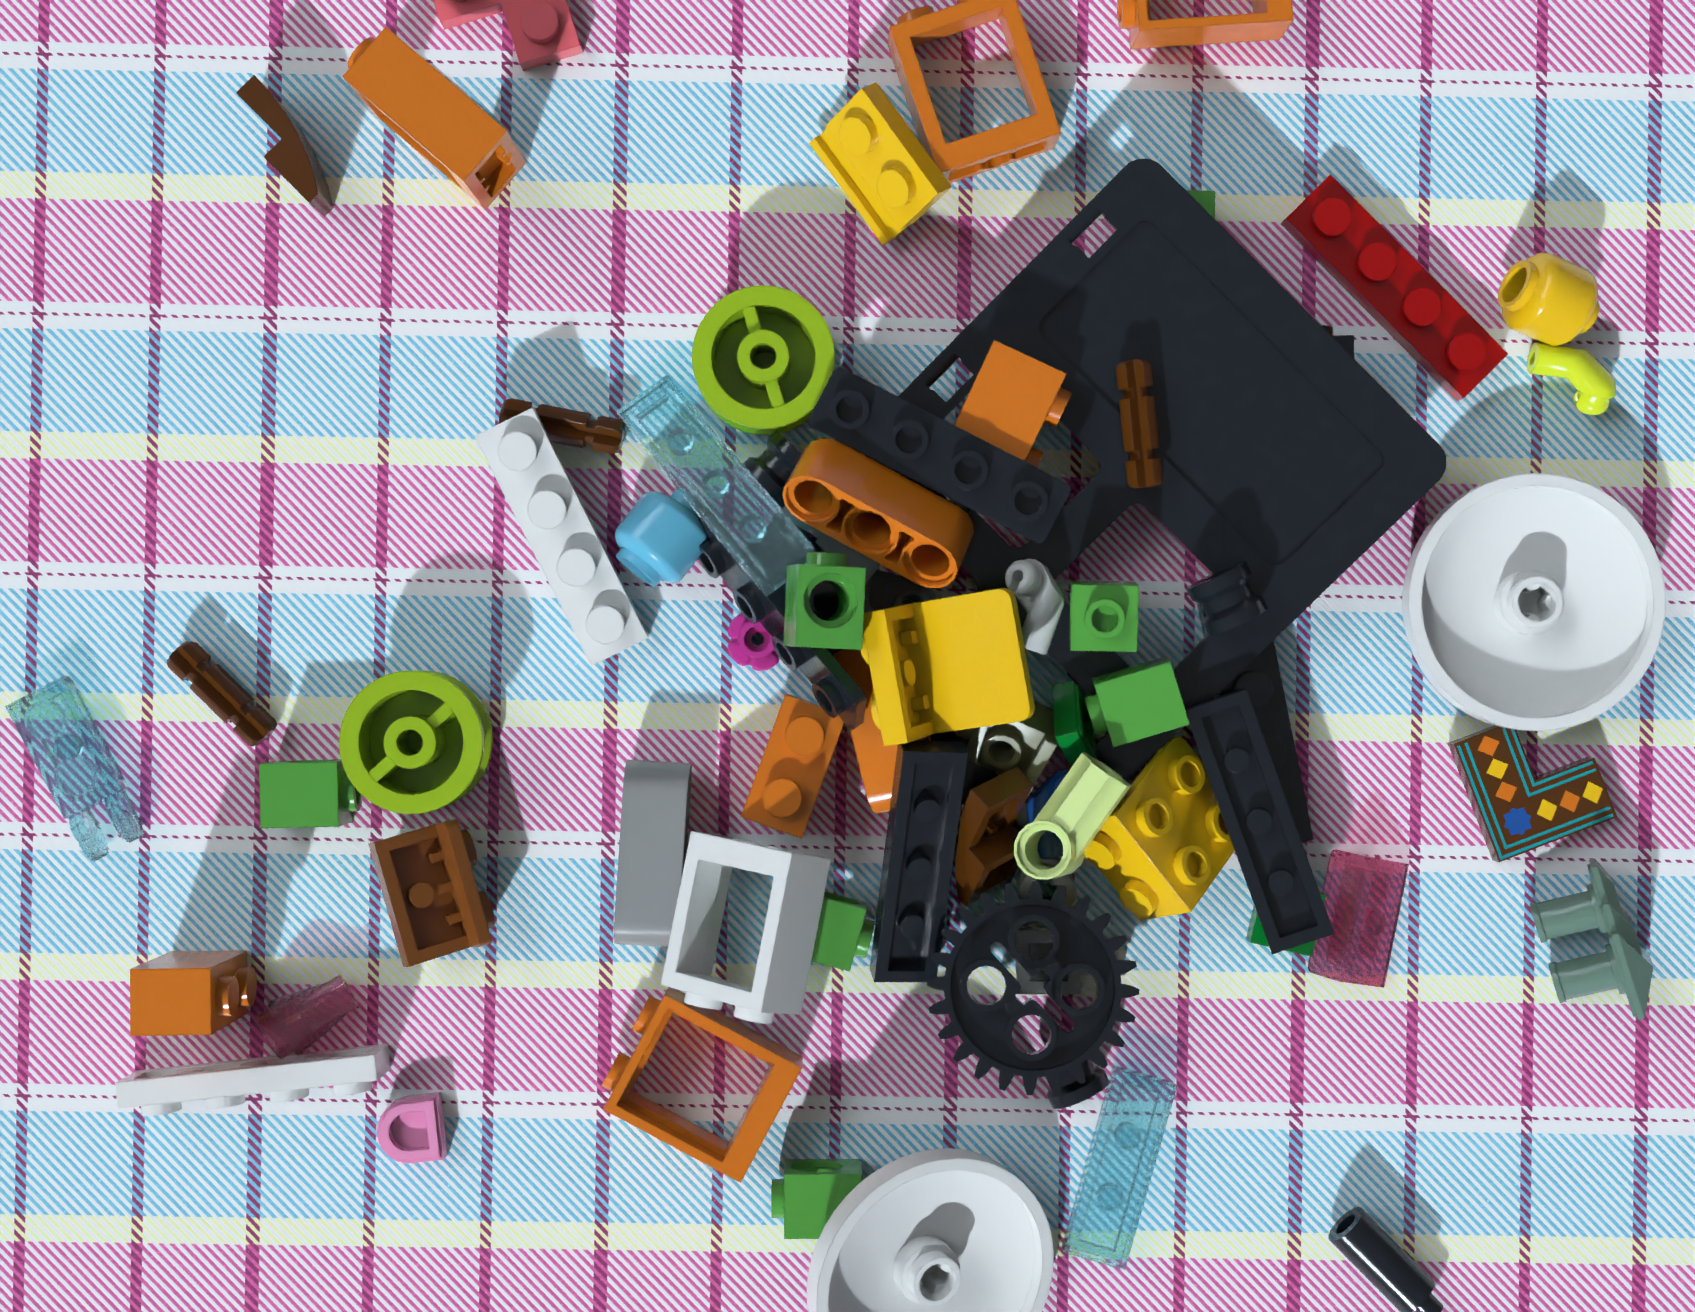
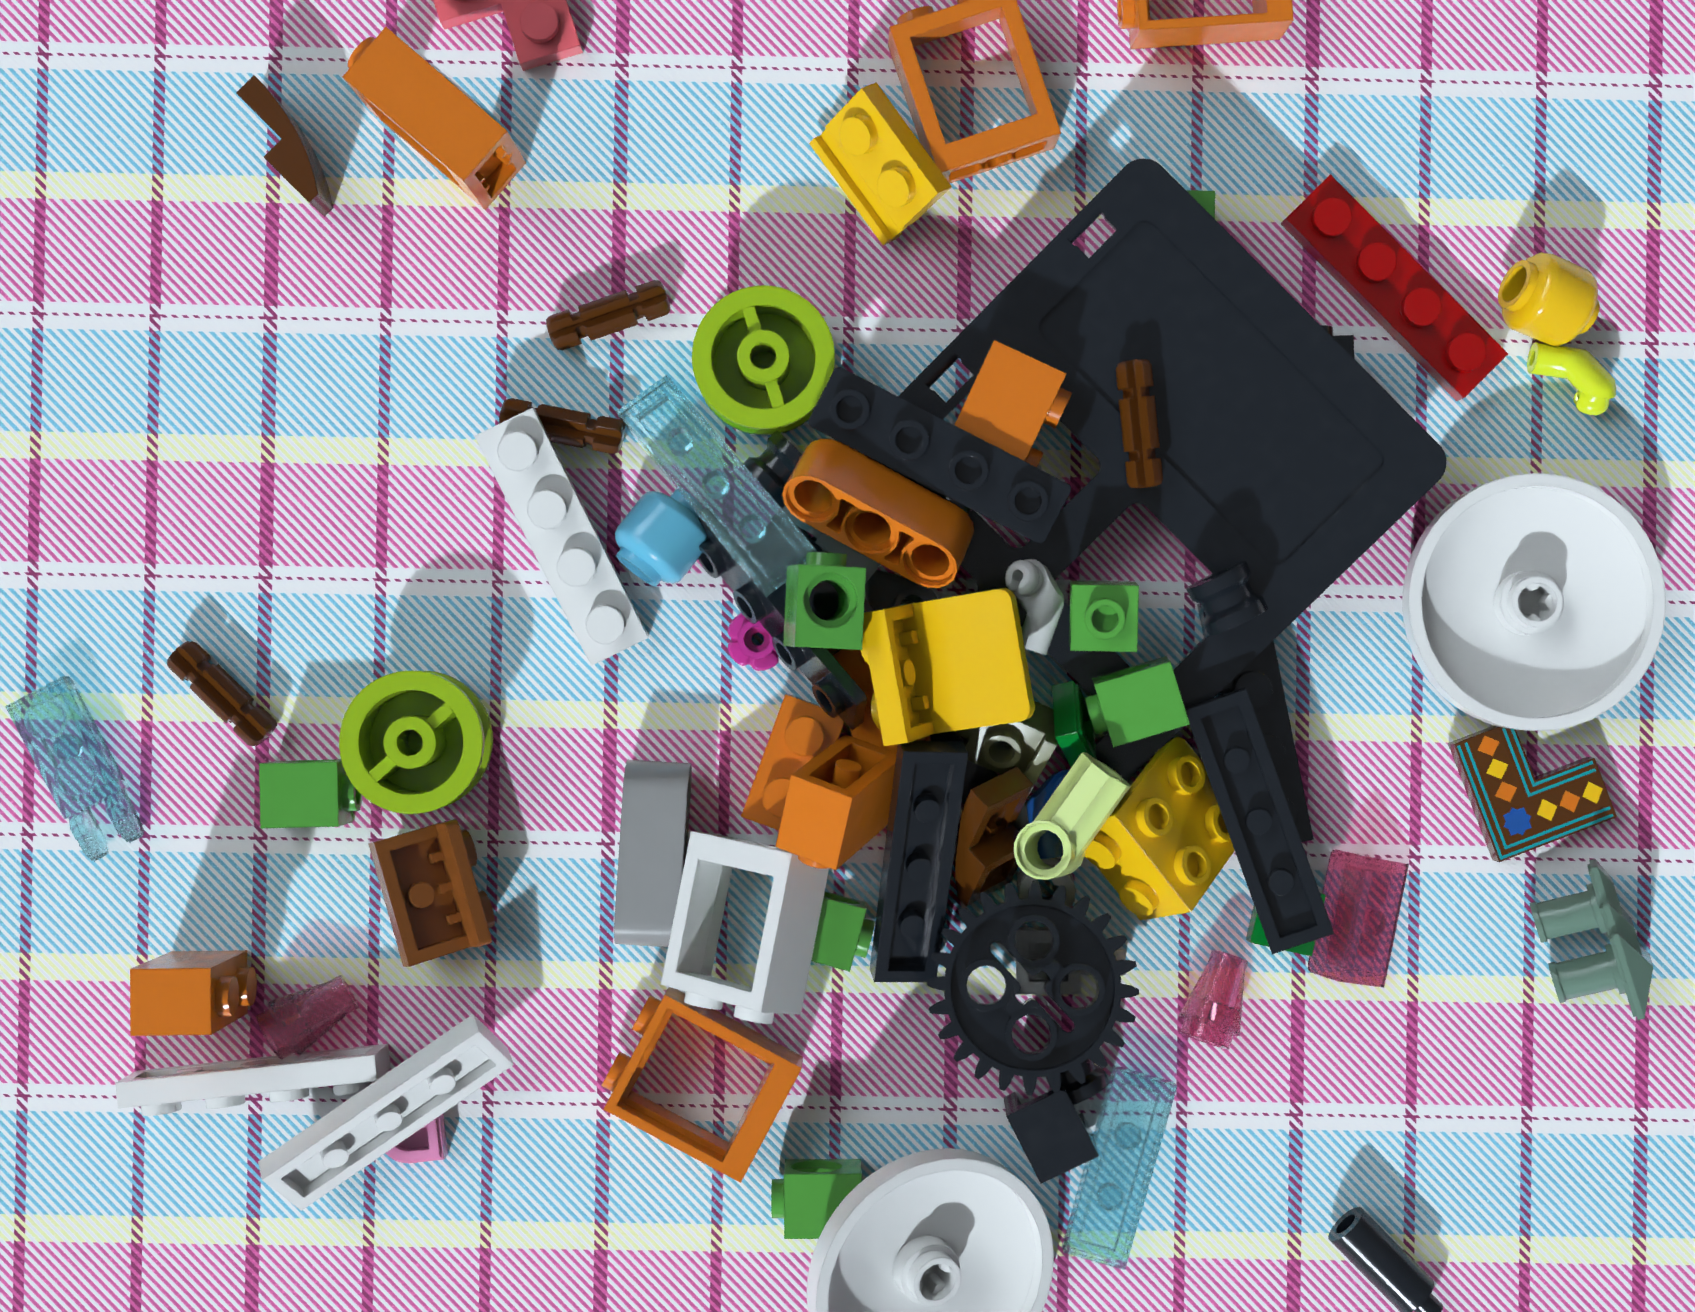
none -> white plate [258,1014,514,1211]
none -> reddish brown axle [546,280,670,351]
none -> orange brick [776,735,897,870]
none -> black panel [1004,1086,1099,1184]
none -> clear pink cone [1178,950,1248,1050]

